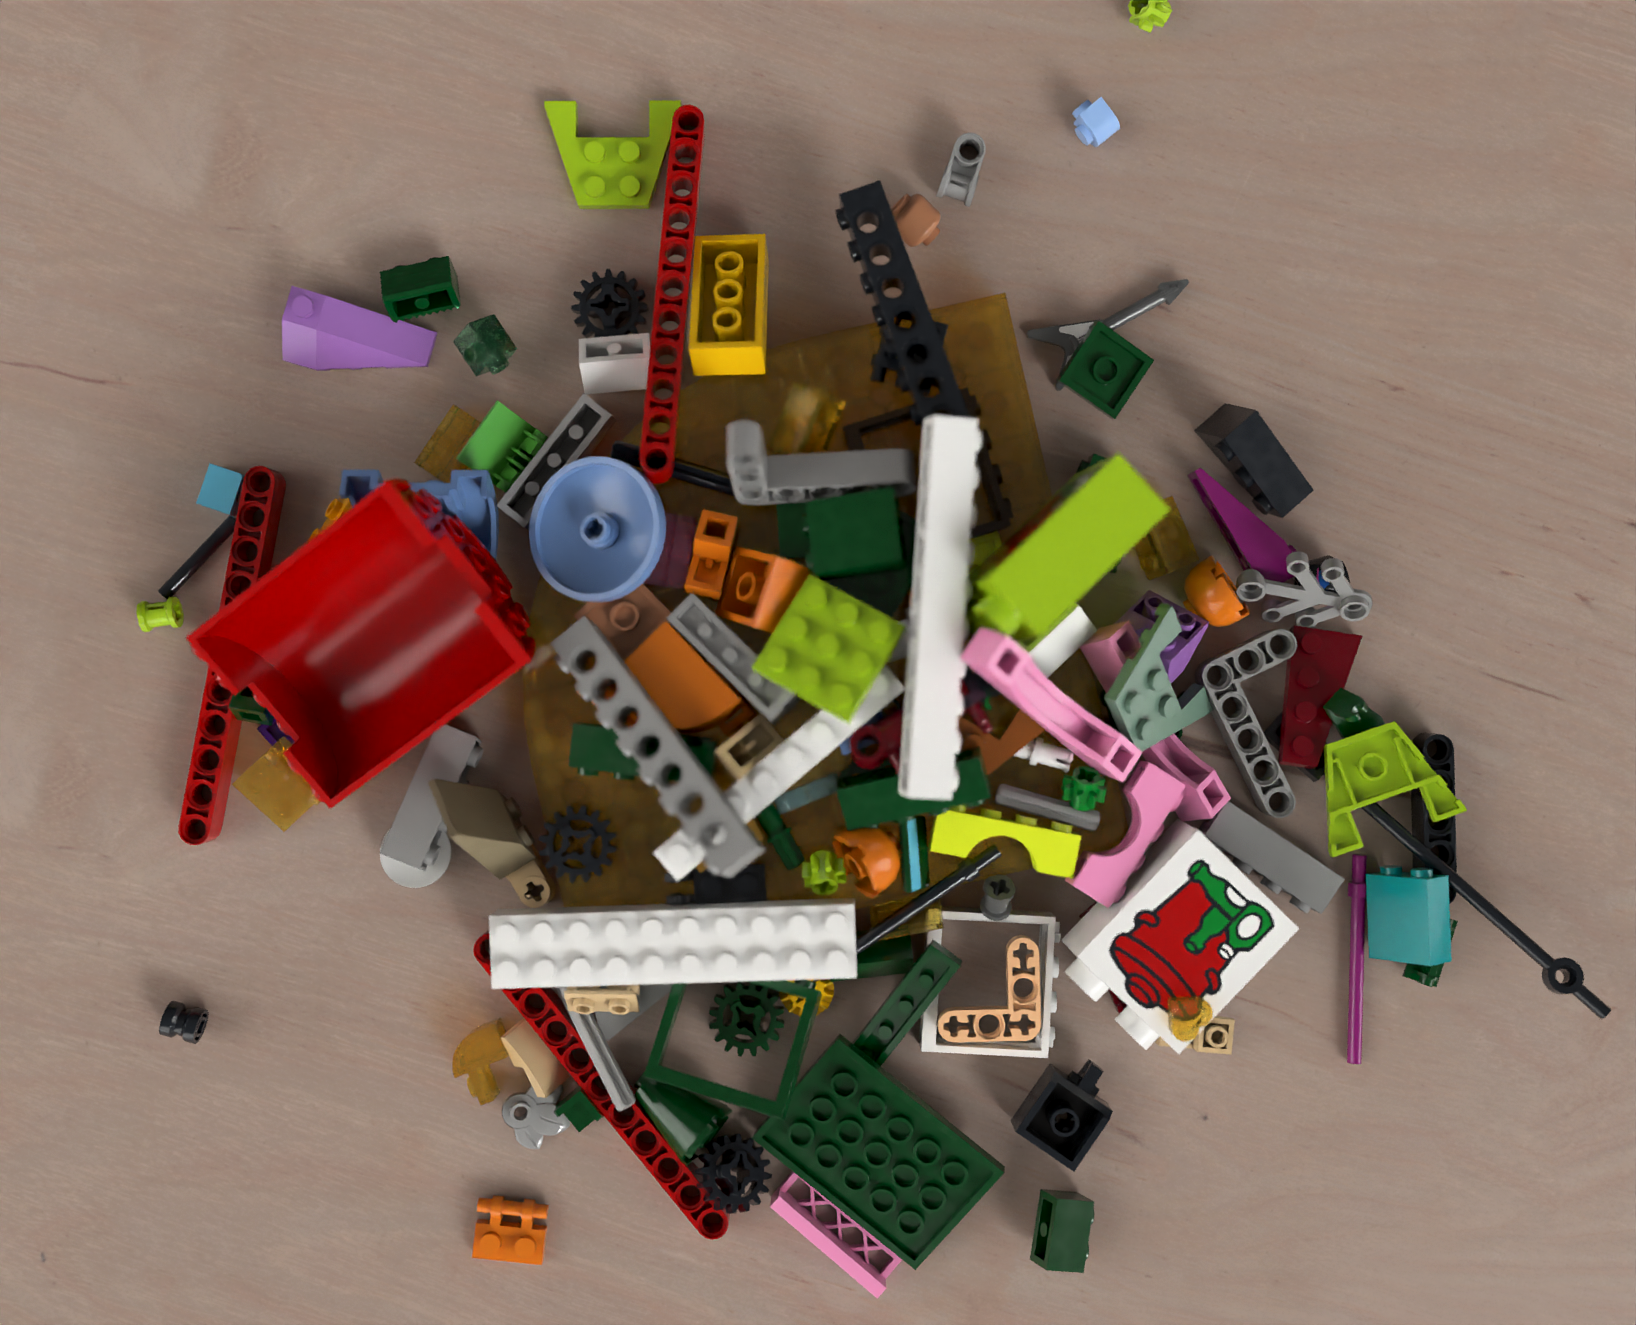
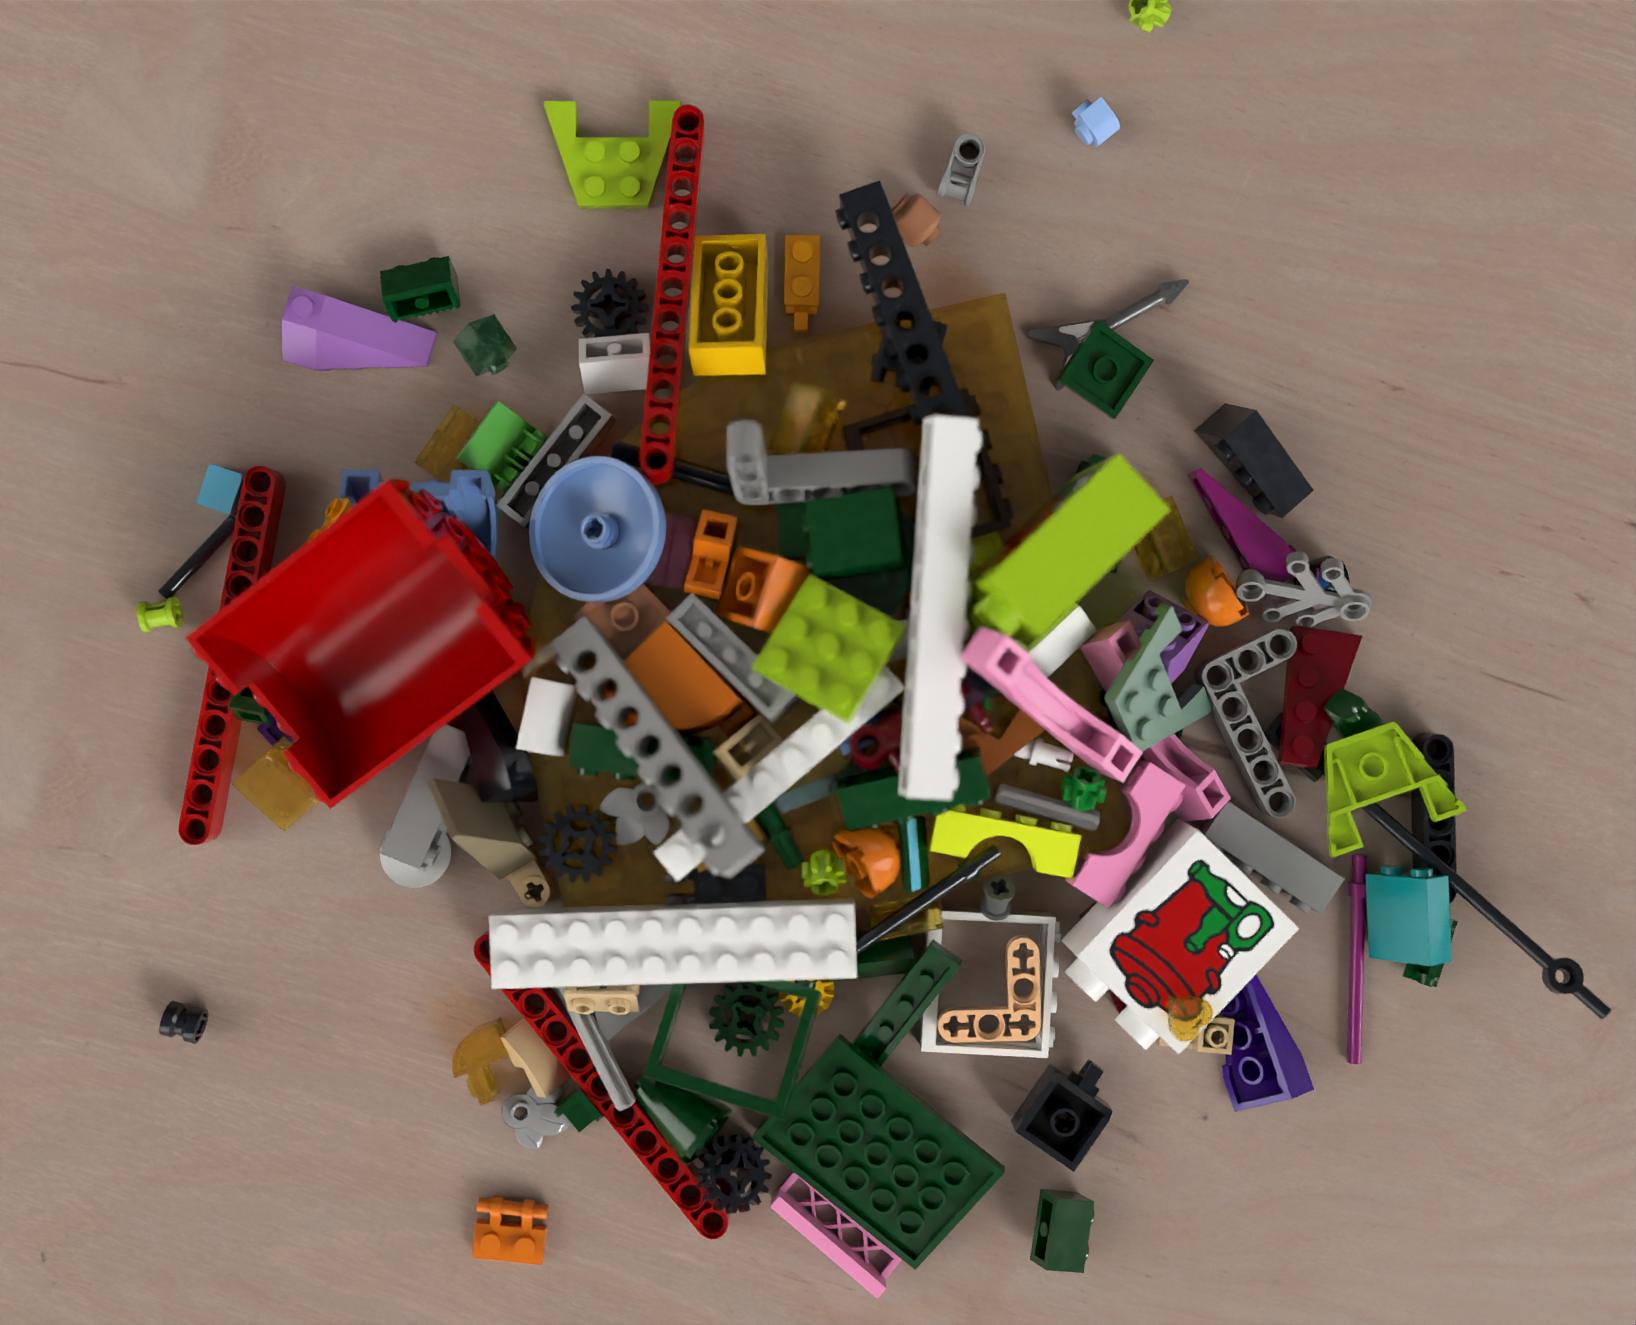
none -> black wedge [460,690,538,803]
none -> white brick [516,677,577,756]
none -> light grey plate [600,782,669,845]
none -> light orange hinge [784,235,820,334]
none -> dark purple wedge [1220,974,1314,1112]

